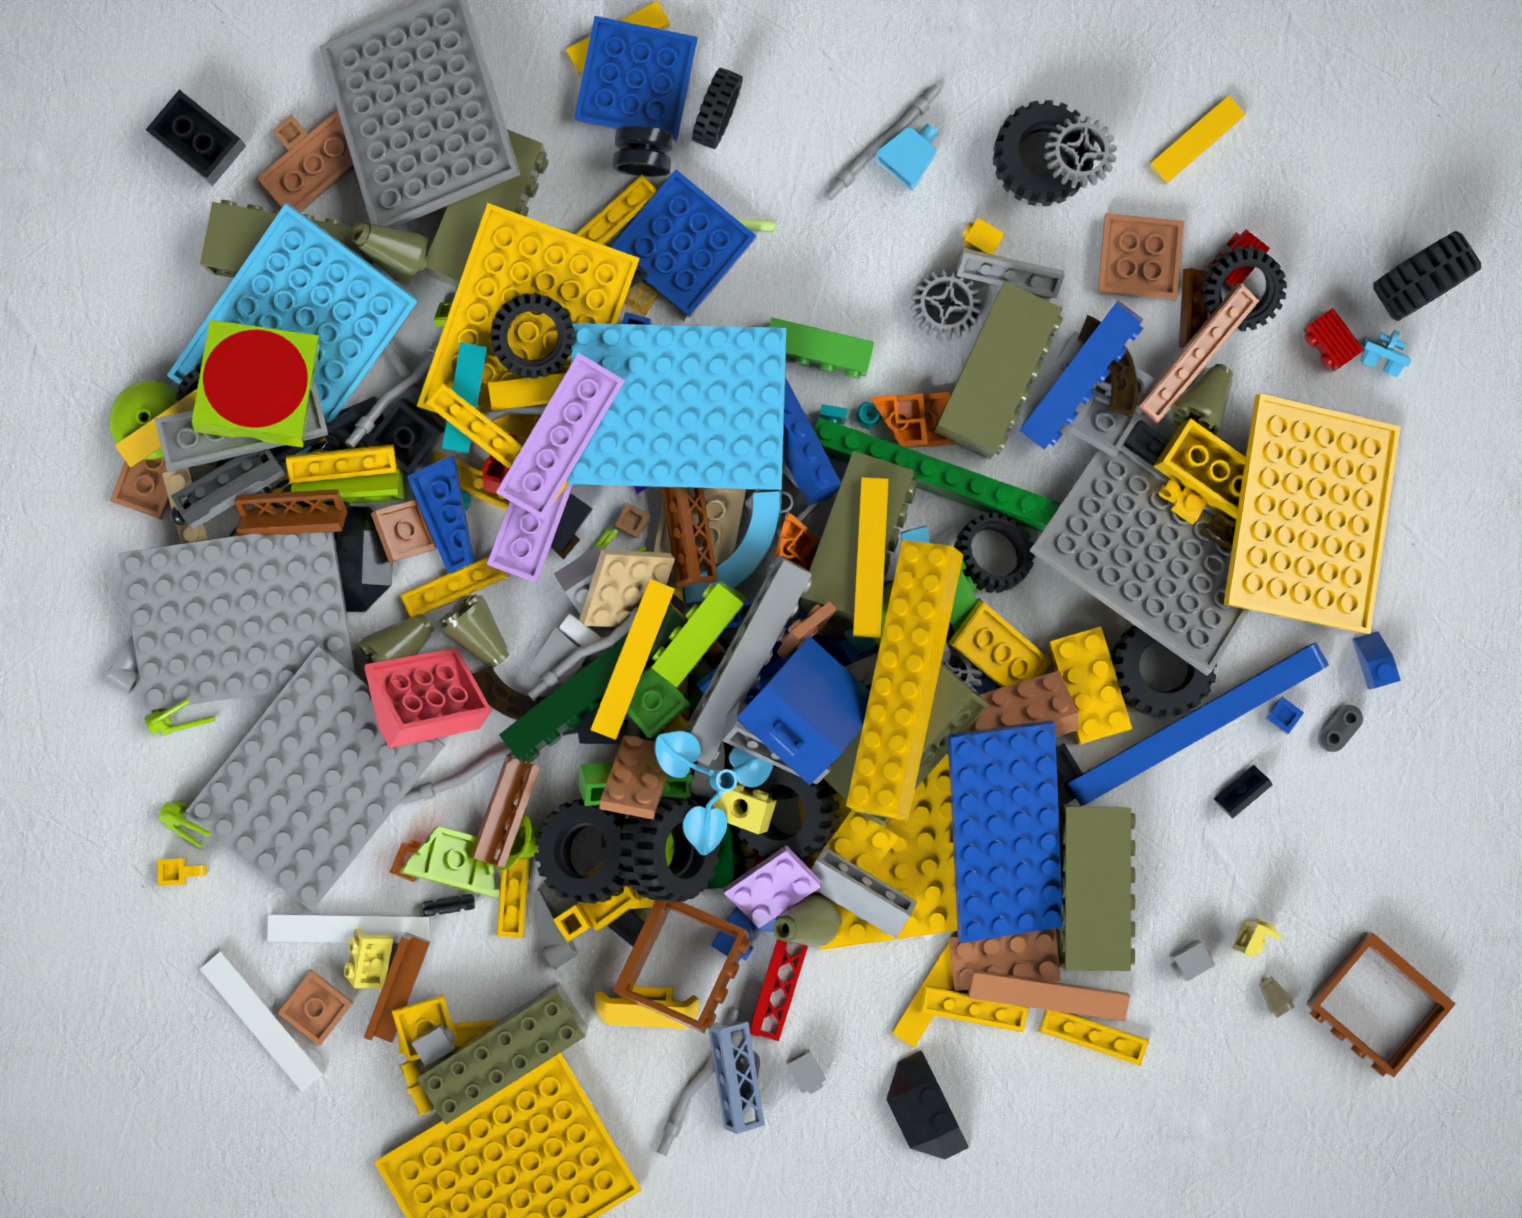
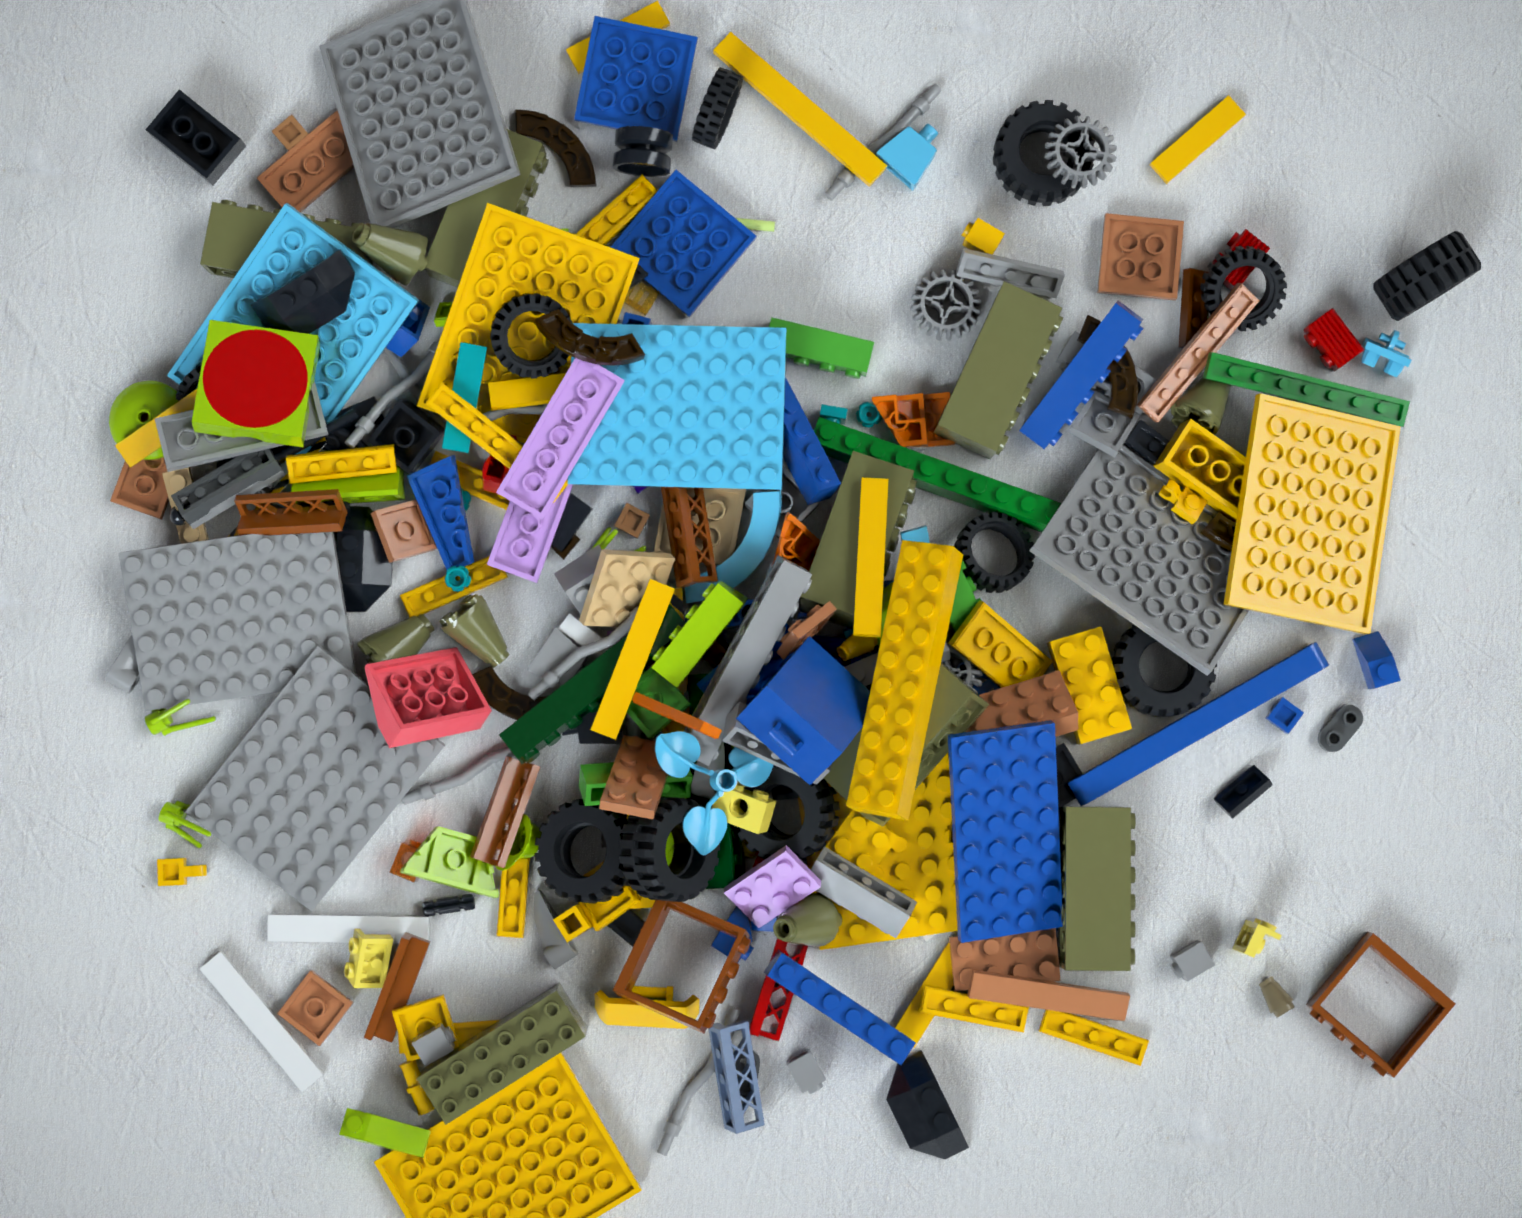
none -> black wedge [251,249,355,334]
none -> lime slope [339,1108,431,1158]
none -> blue slope [386,293,430,357]
none -> teal plate [445,566,471,592]
none -> dark brown tile [515,110,597,187]
none -> dark brown tile [534,309,645,366]
none -> orange tile [632,692,722,739]
none -> yellow tile [713,32,887,187]
none -> blue brick [764,950,916,1065]
none -> yellow cone [837,634,878,661]
none -> green plate [1203,352,1410,427]

